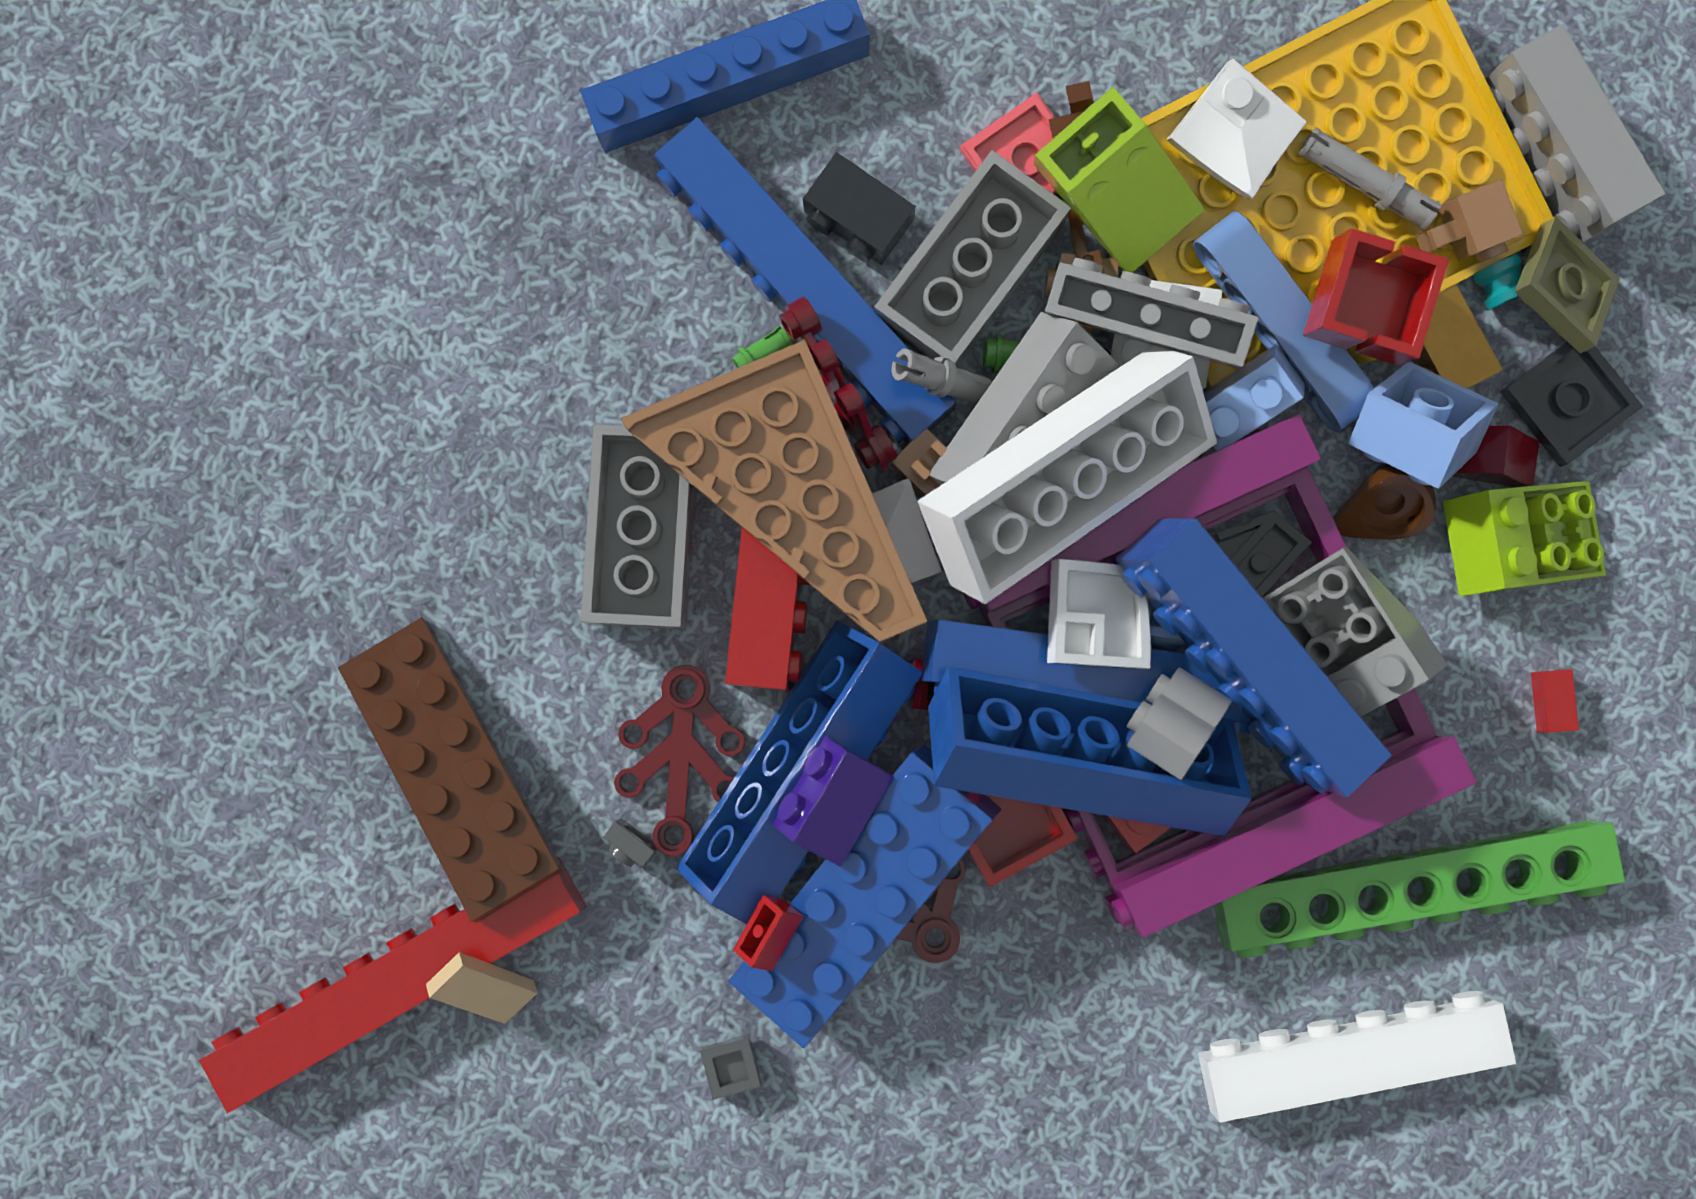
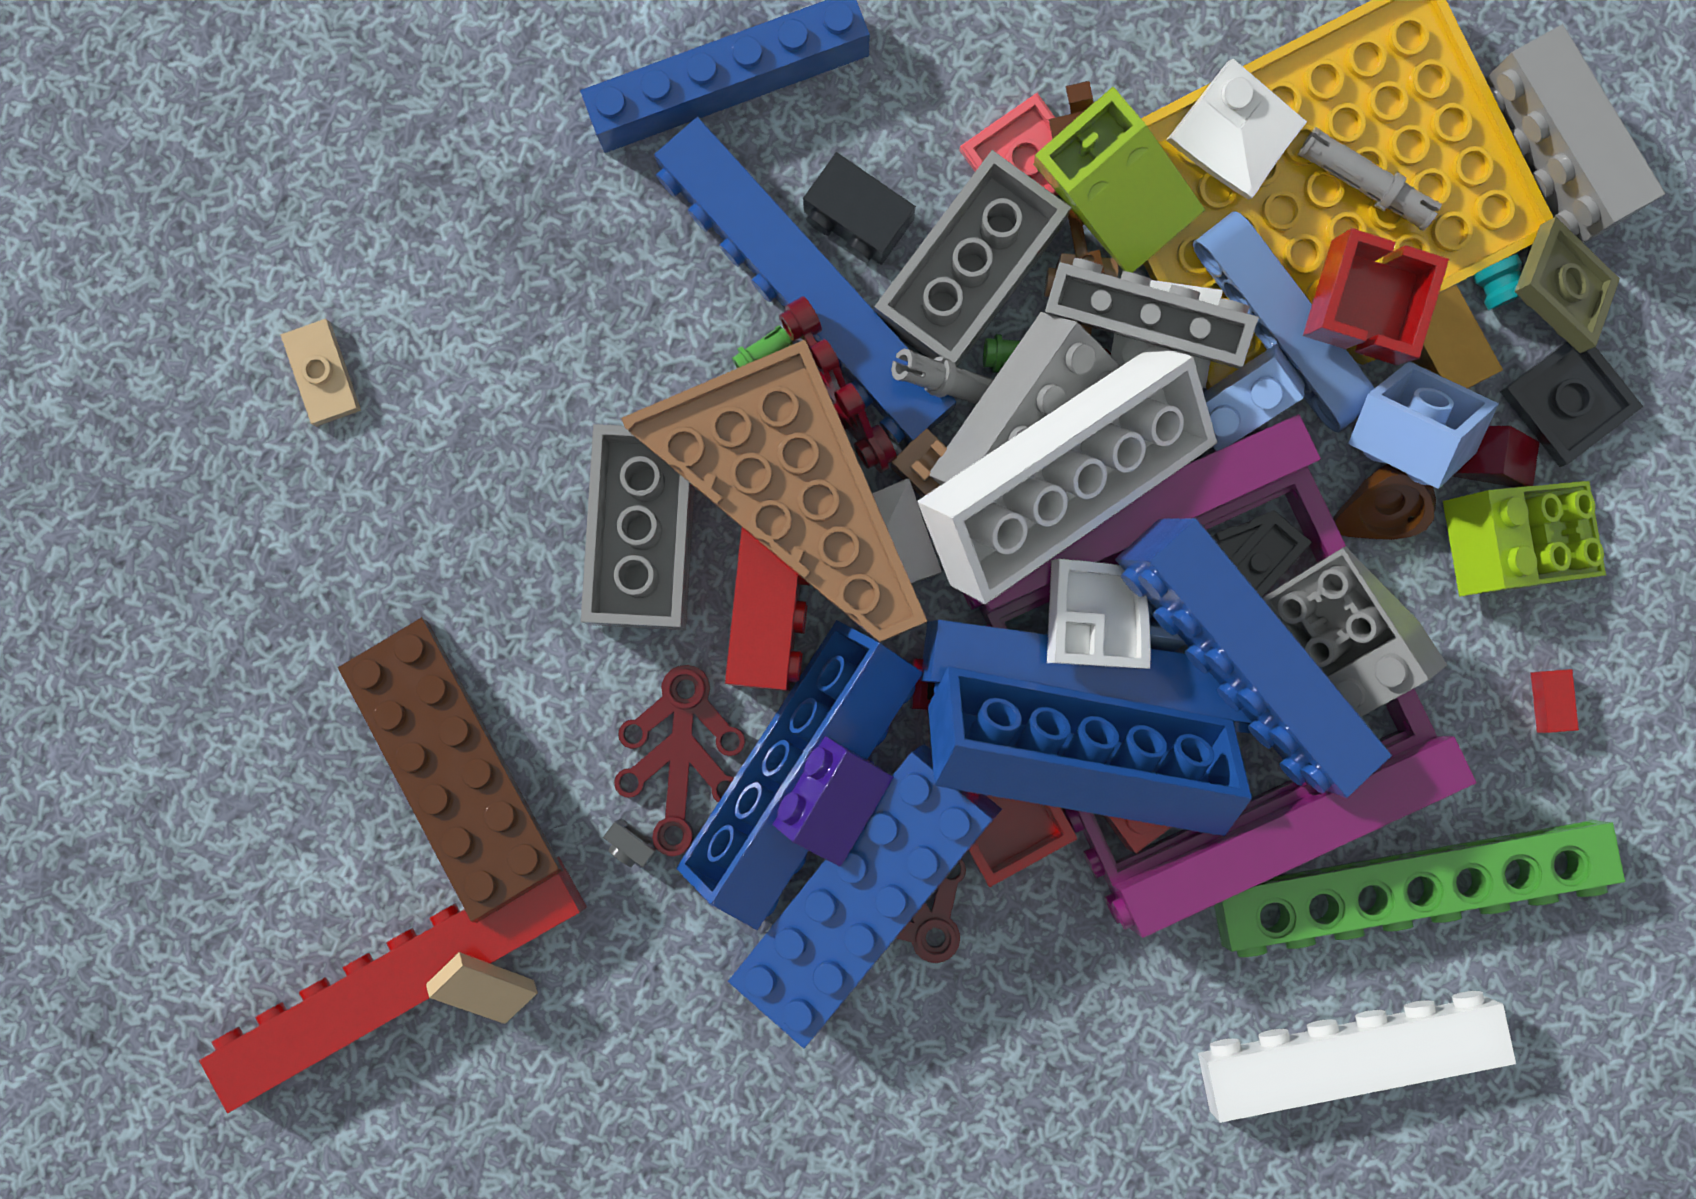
dark grey plate [700,1034,762,1100] -> none
red piece [733,895,803,971] -> none
light grey brick [1126,667,1233,780] -> none
medium nougat brick [1416,179,1523,263] -> none
none -> tan plate [280,318,361,427]

